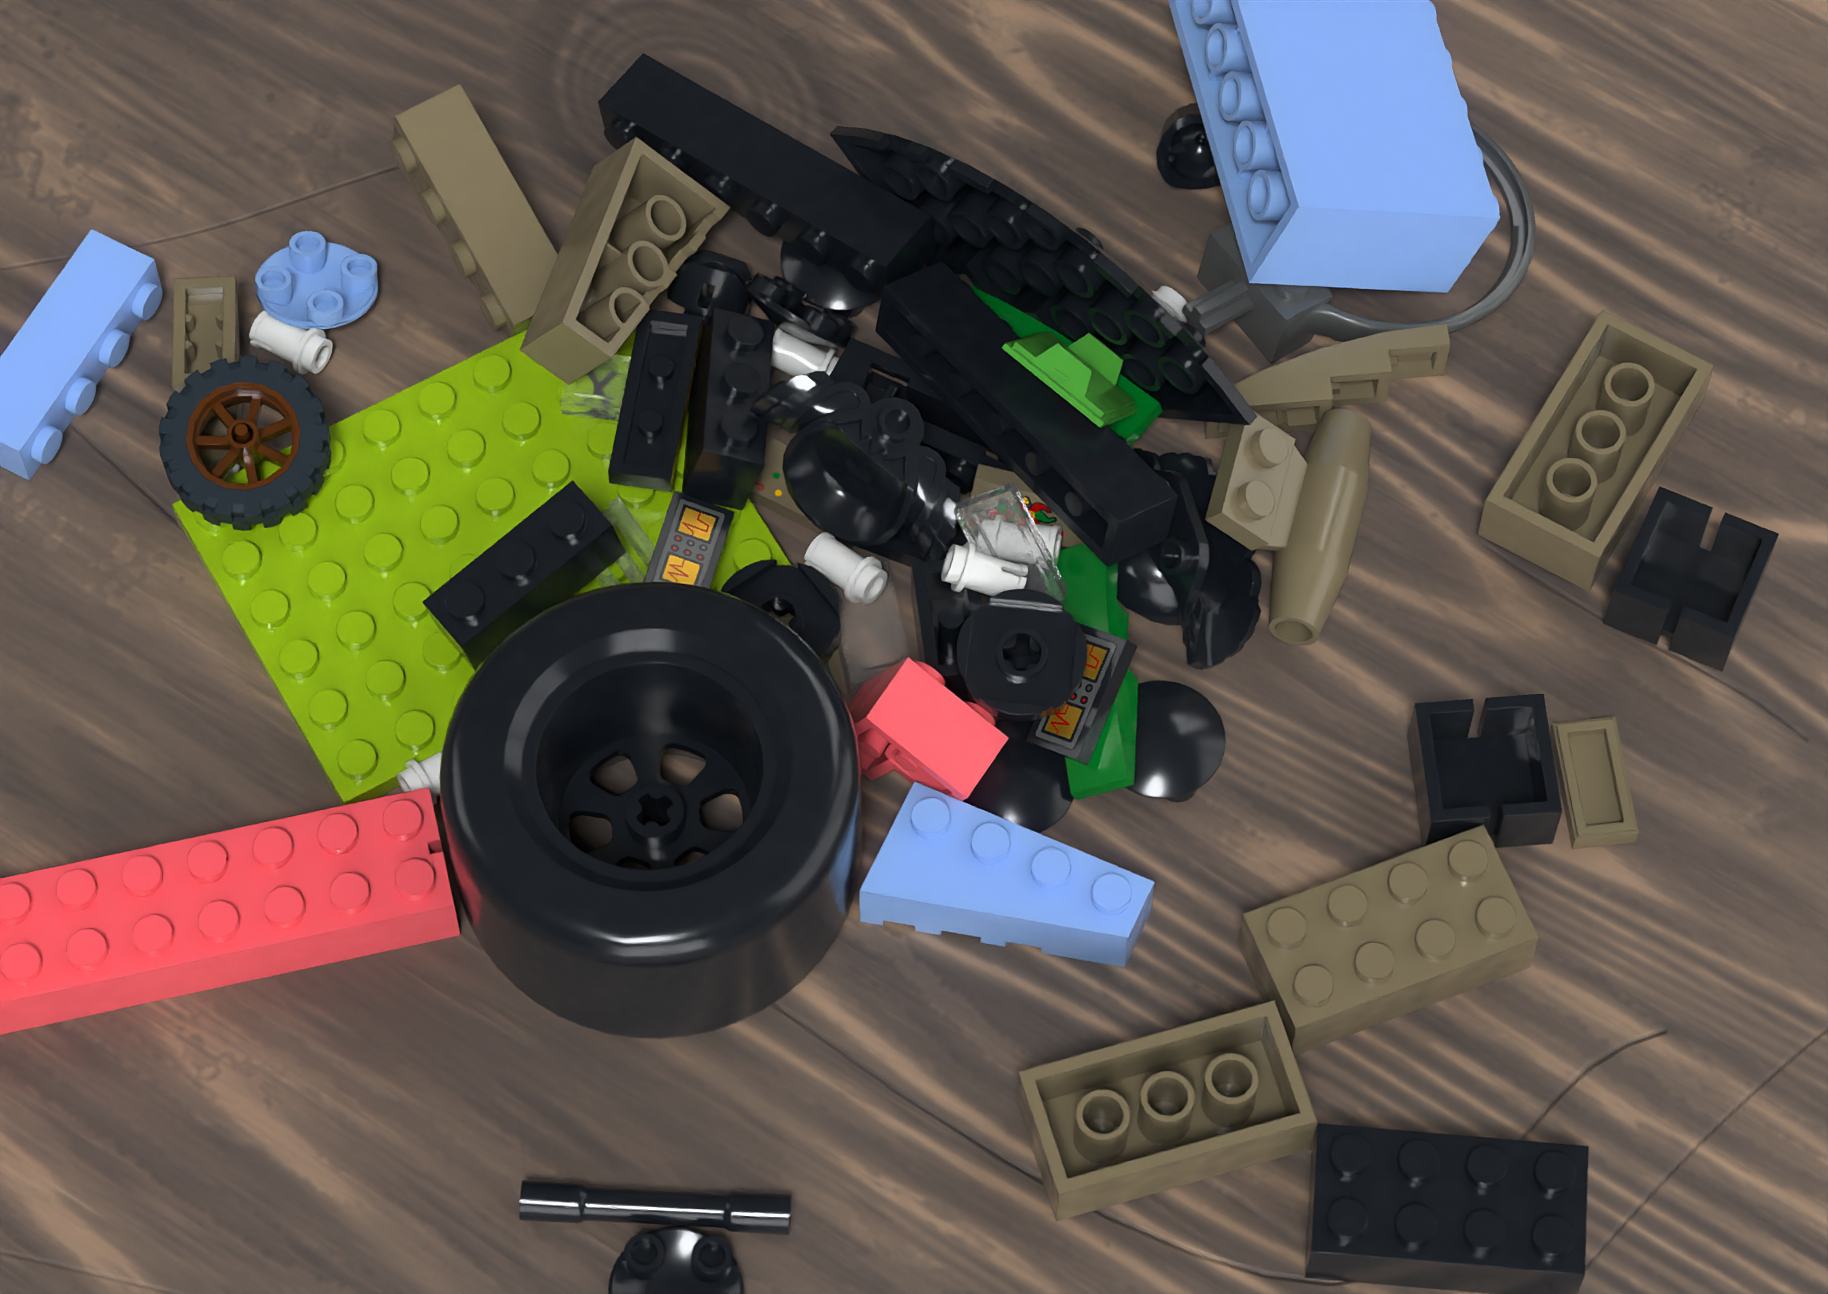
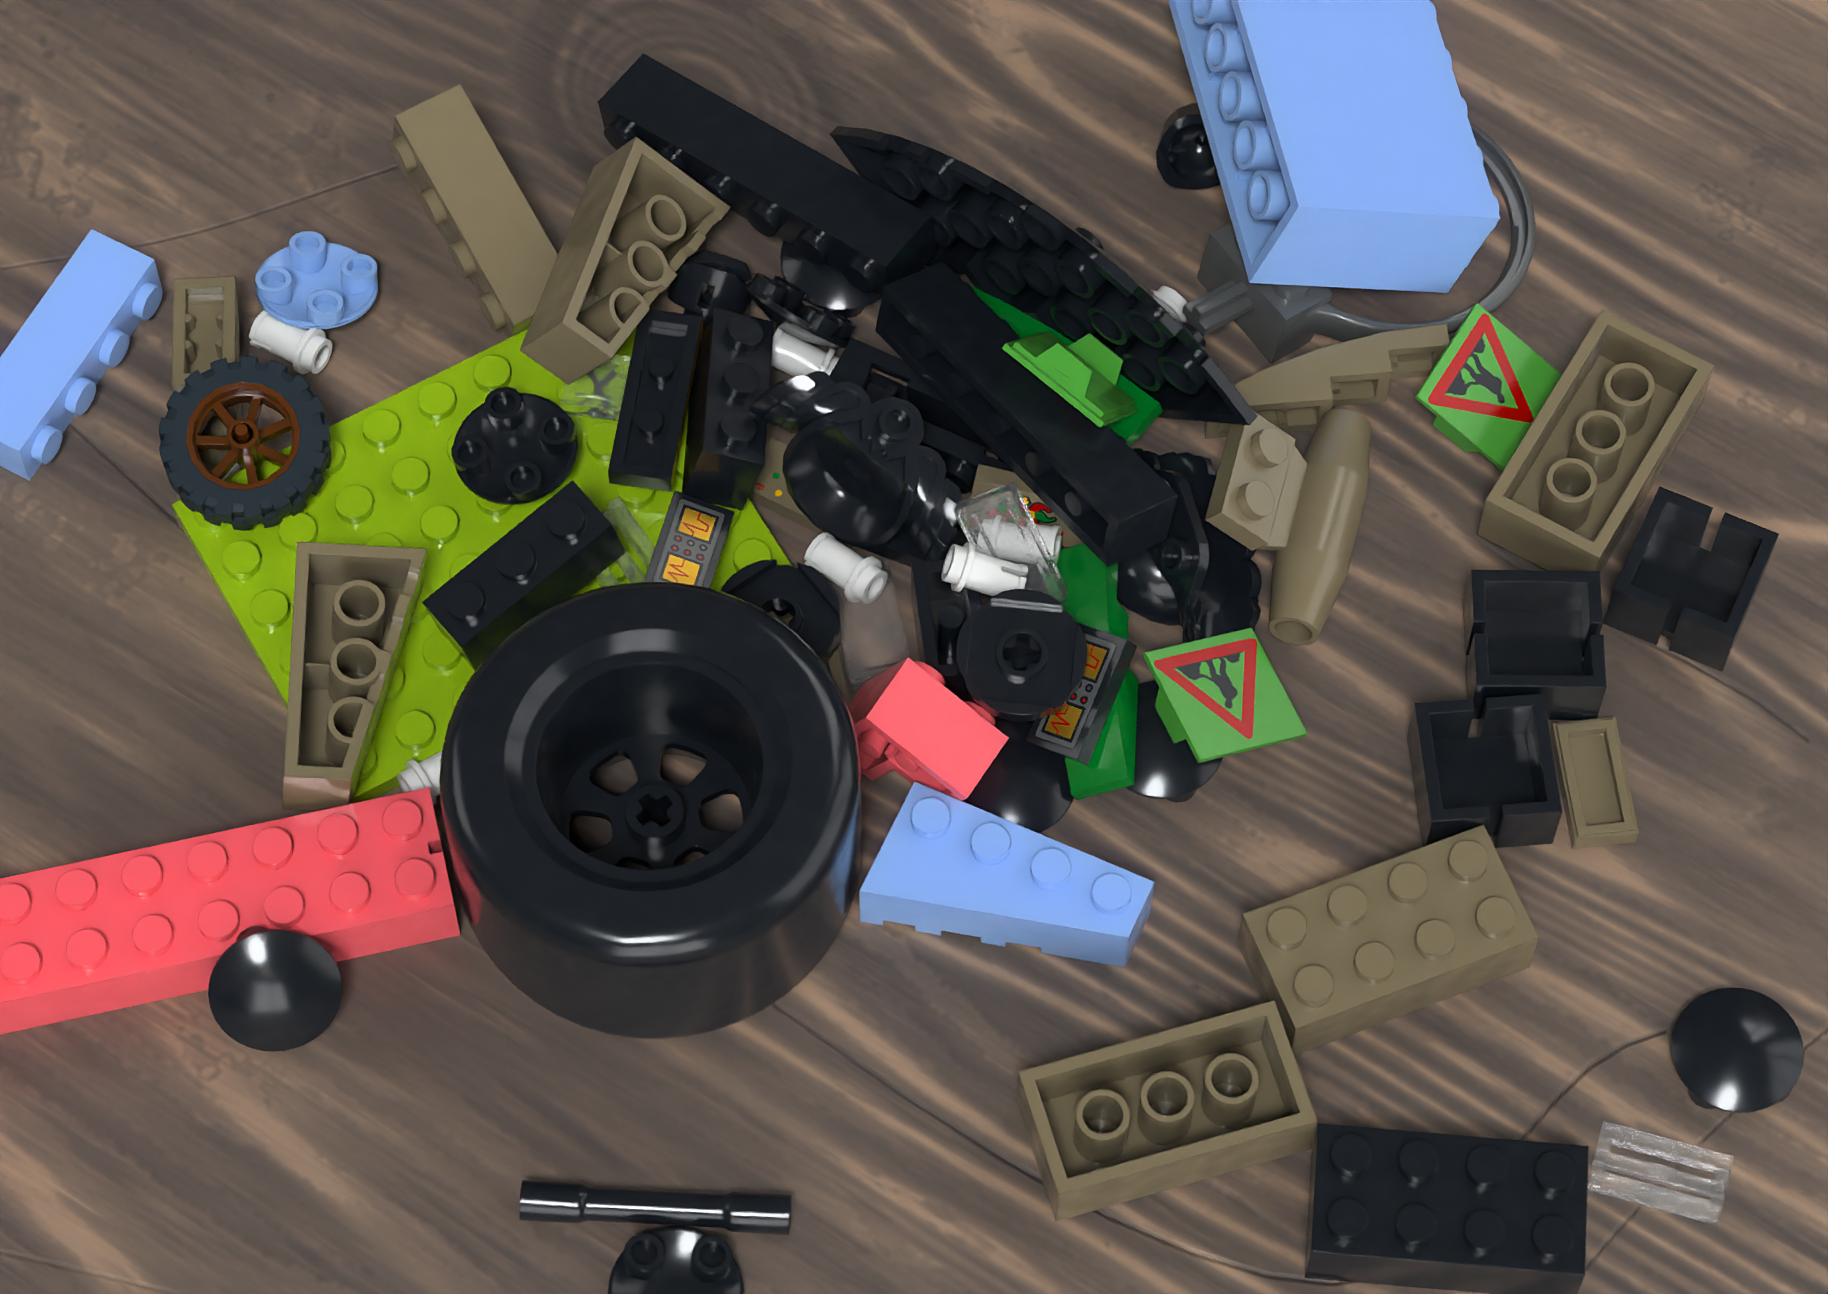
none -> black dish [208,926,342,1051]
none -> dark tan wedge [282,542,427,811]
none -> black dish [451,387,578,505]
none -> bright green piece [1143,628,1308,763]
none -> bright green piece [1414,303,1562,471]
none -> black piece [1463,570,1607,720]
none -> clear tile [1587,1121,1734,1225]
none -> black dish [1671,988,1804,1113]

